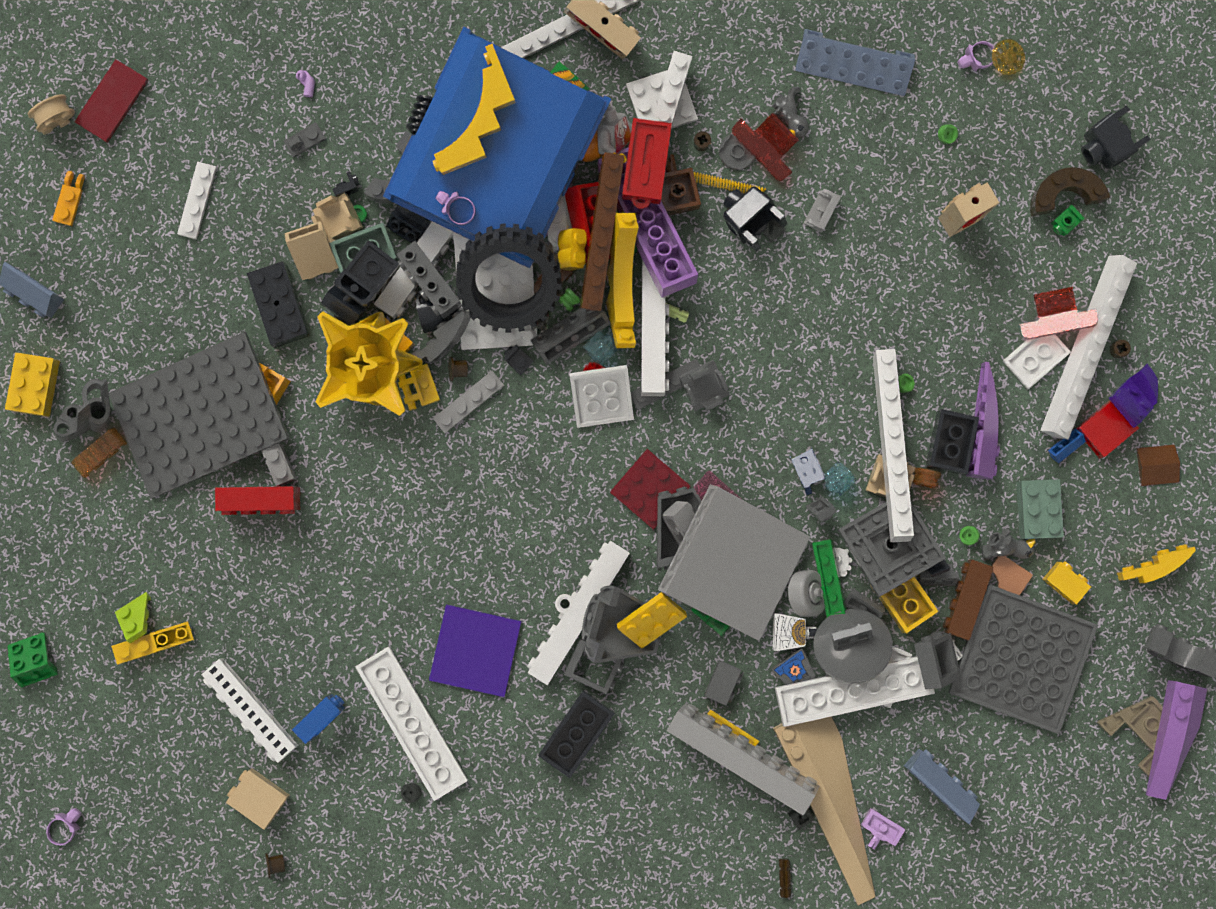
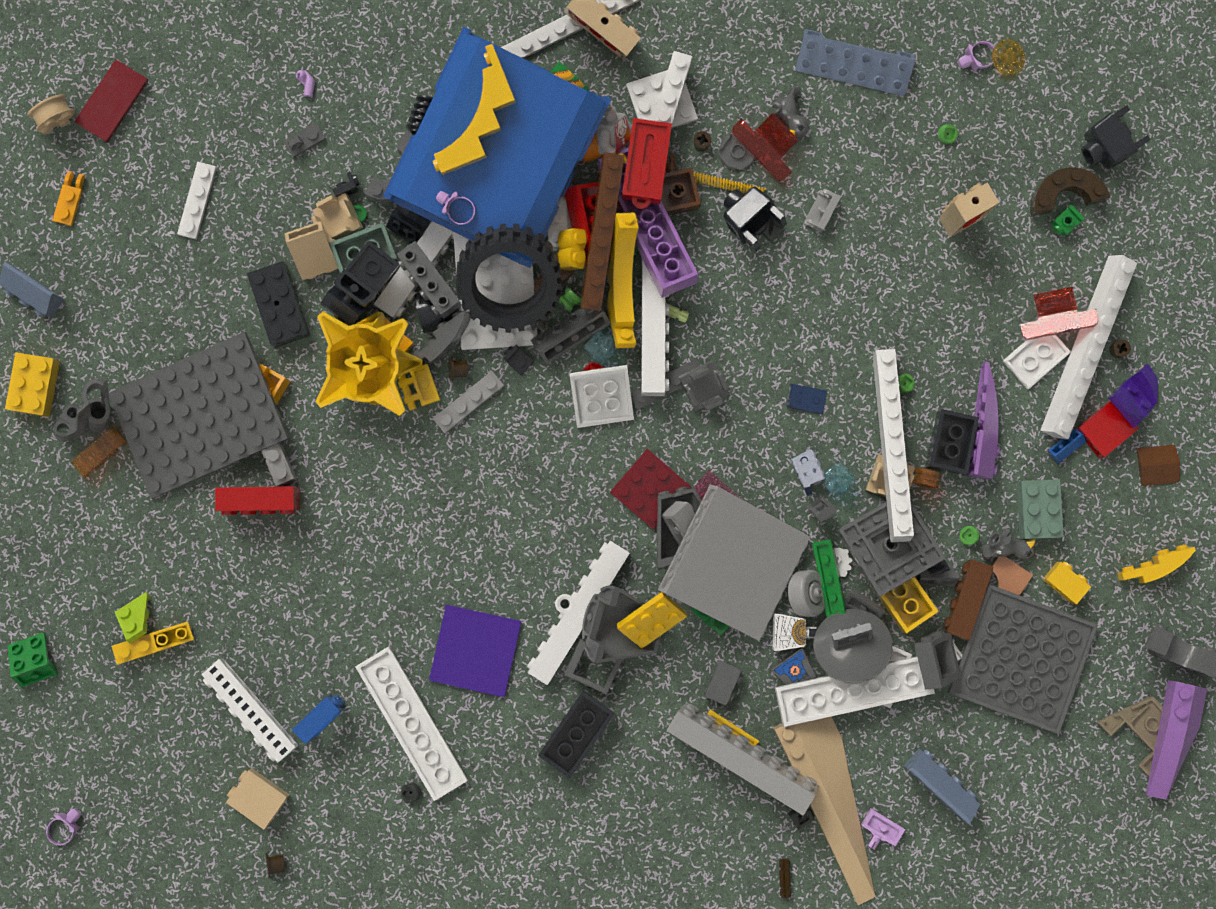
none -> dark blue piece [786,384,827,414]

